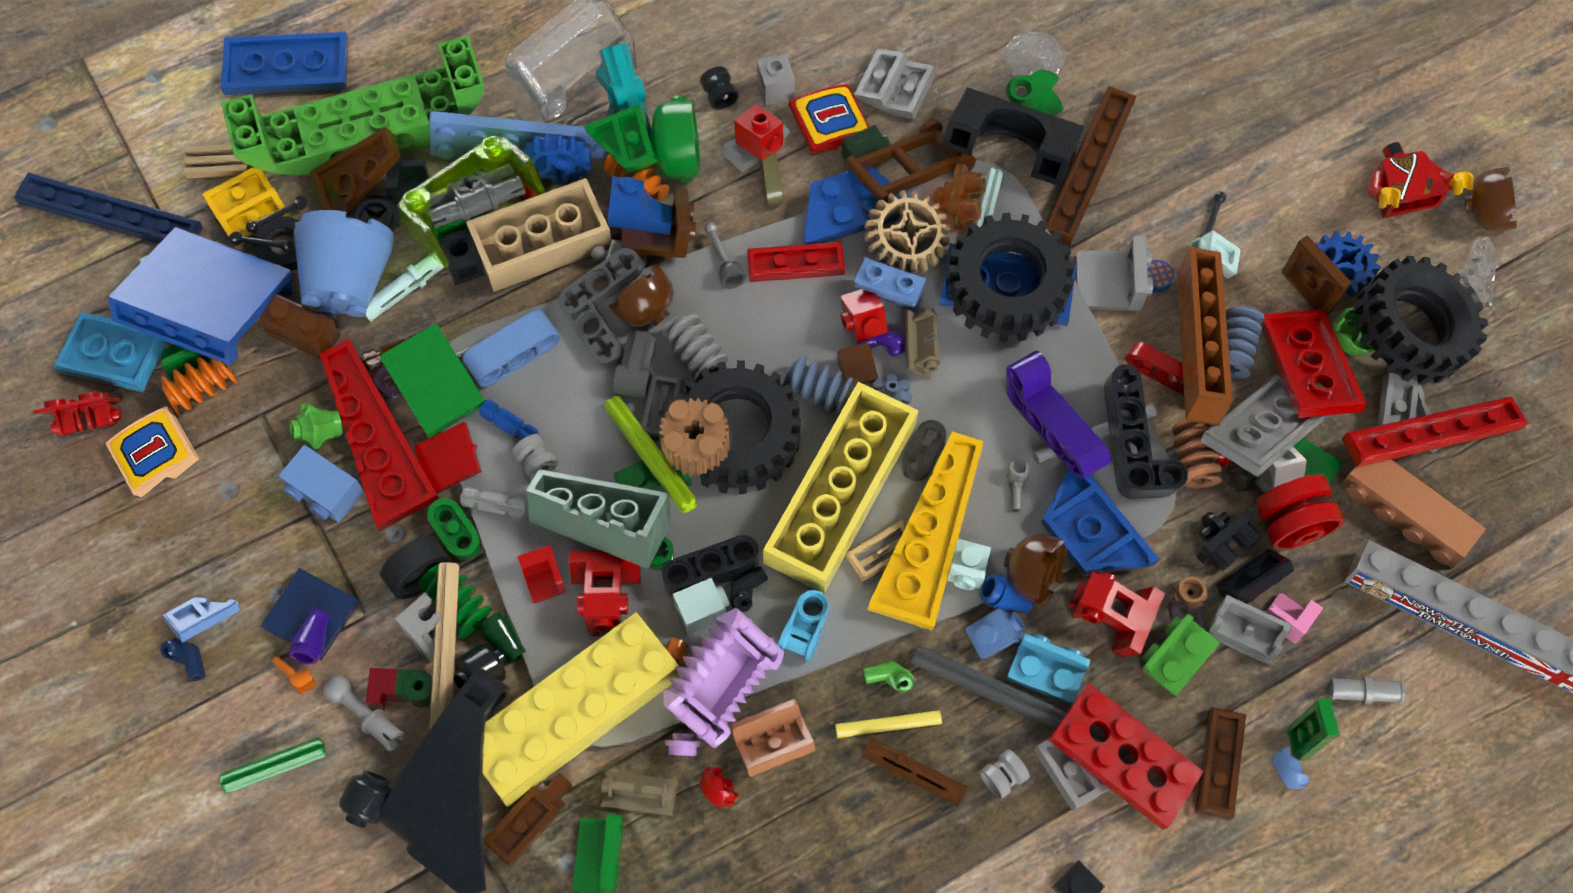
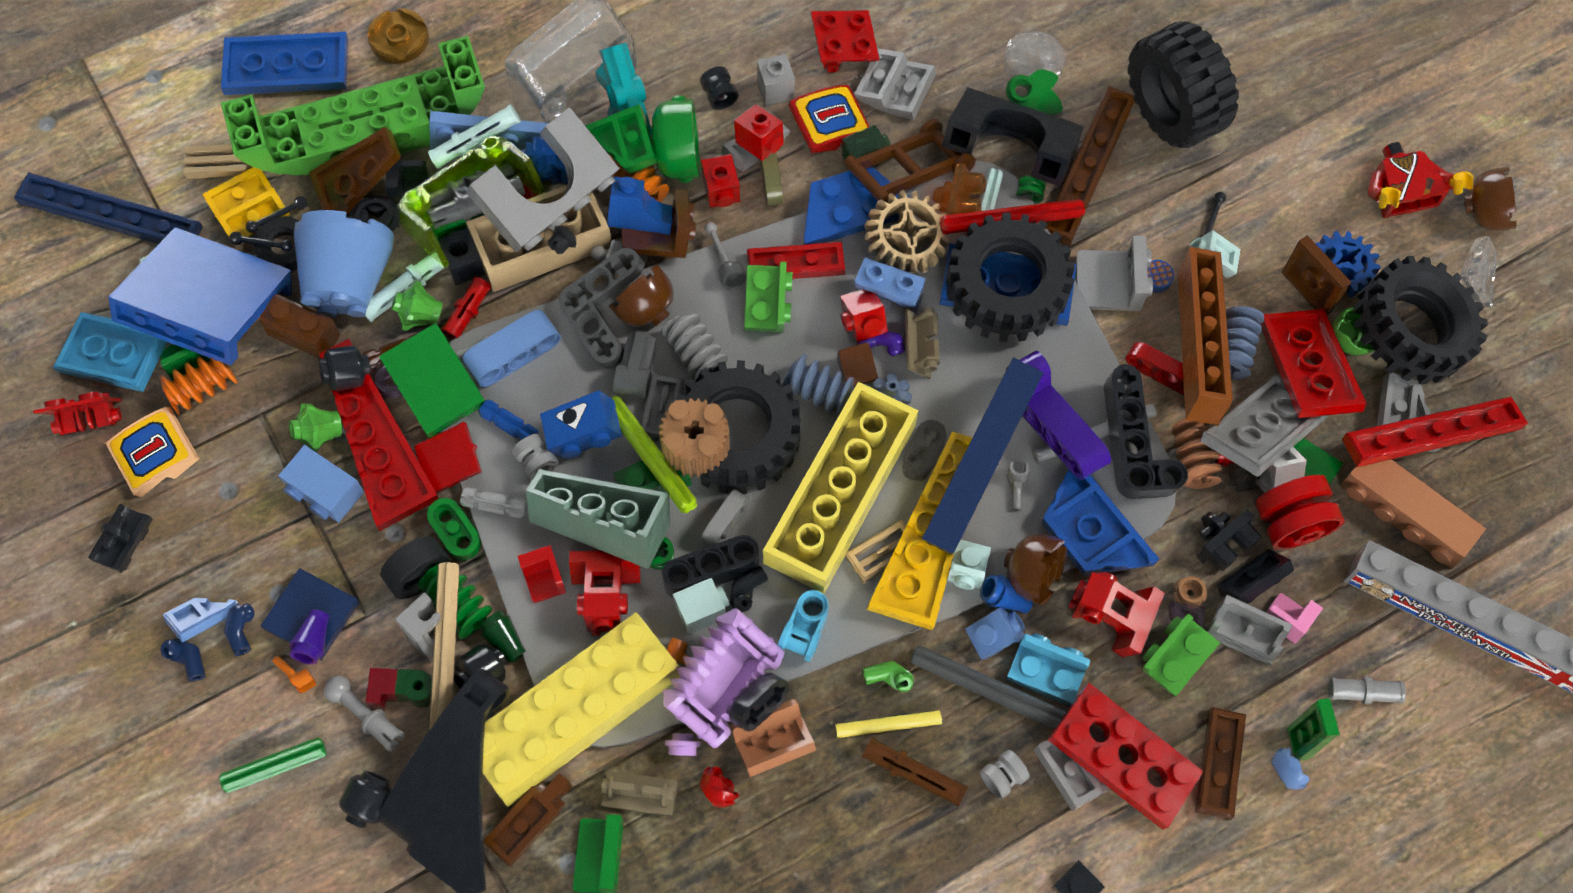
none -> black hips [88,504,153,573]
none -> dark blue arm [224,603,255,656]
none -> black head [318,346,370,391]
none -> pearl gold tile [368,8,429,64]
none -> bright green rock [391,281,442,331]
none -> light aqua pin [428,104,521,169]
none -> red pin [441,277,491,340]
none -> light grey arch [466,107,620,253]
none -> blue brick [540,390,622,459]
none -> black piece [548,226,577,254]
none -> light grey beam [700,490,750,547]
none -> red brick [701,154,740,208]
none -> black beam [729,672,789,732]
none -> bright green bracket [744,262,793,333]
none -> red hinge [811,10,880,73]
none -> dark blue tile [921,357,1044,555]
none -> red axle [939,199,1086,234]
none -> green bush [1016,176,1046,204]
none -> black tyre [1127,21,1239,148]

